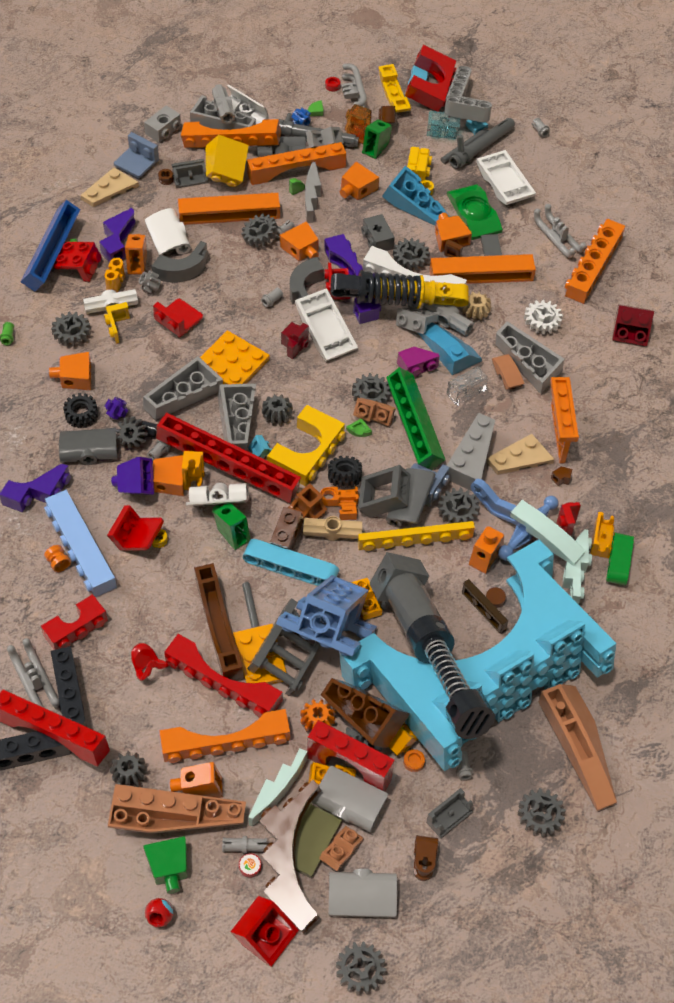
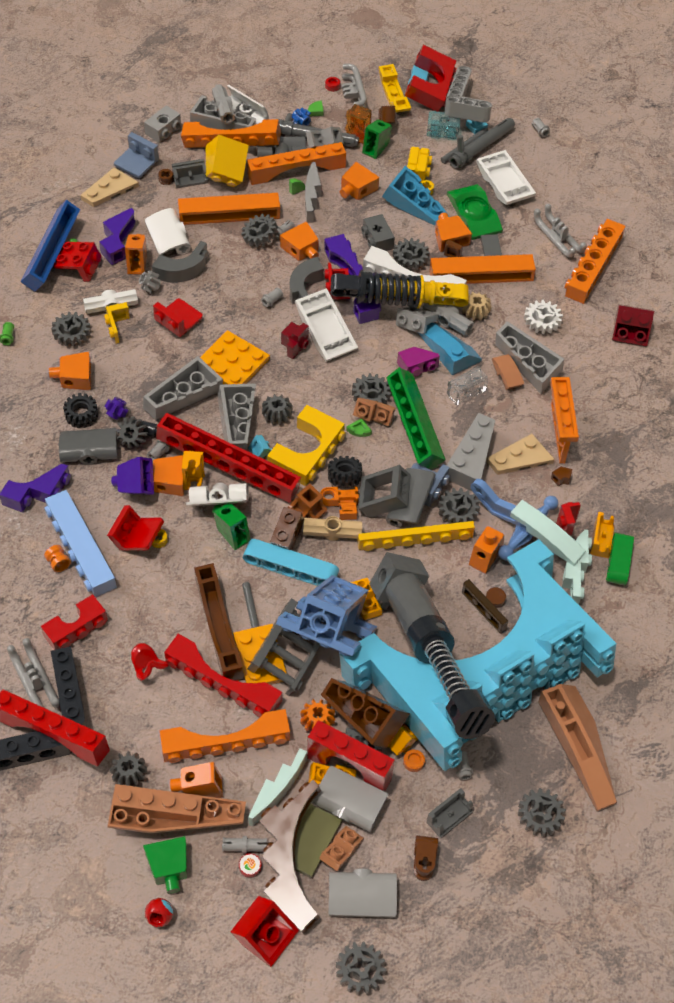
light orange piece [104,258,125,293] -> none

